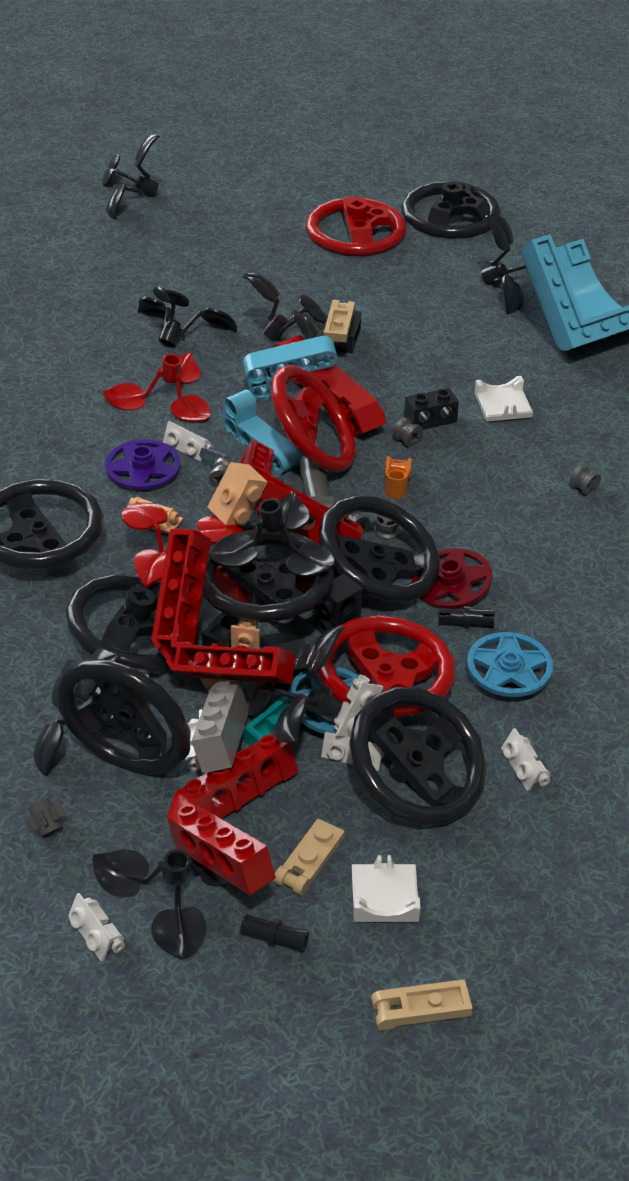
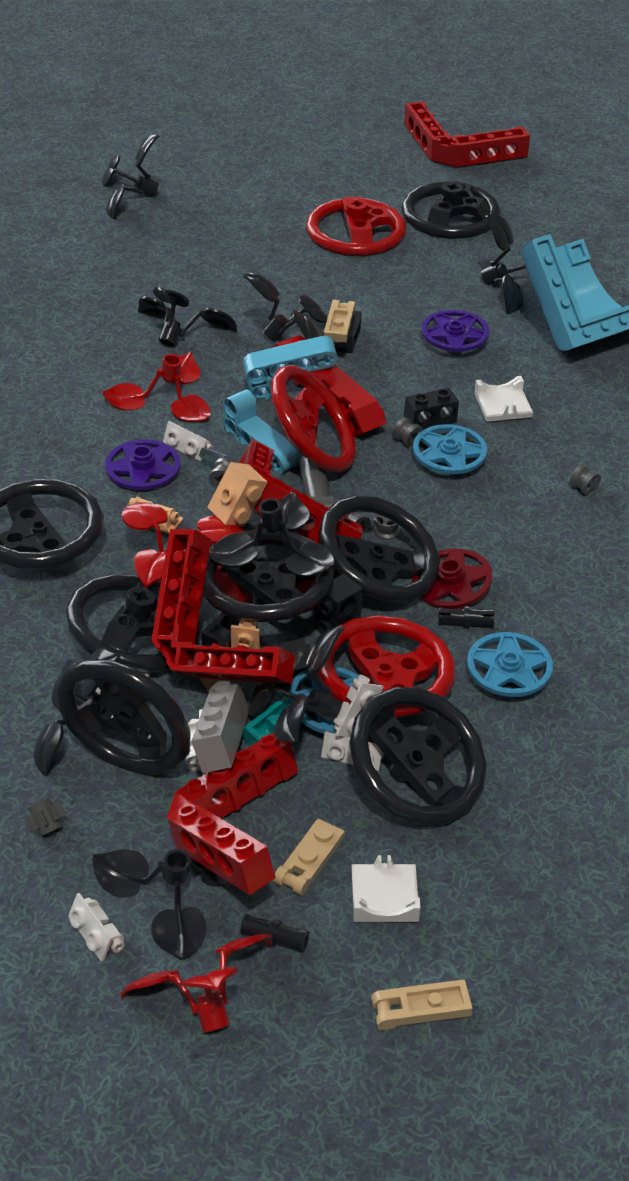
orange piece [384,456,412,499] -> none
white hinge [501,728,550,791] -> none
none -> red plant [120,934,272,1032]
none -> red brick [404,101,530,167]
none -> dark azure wheel [413,424,487,474]
none -> dark purple wheel [421,310,489,352]

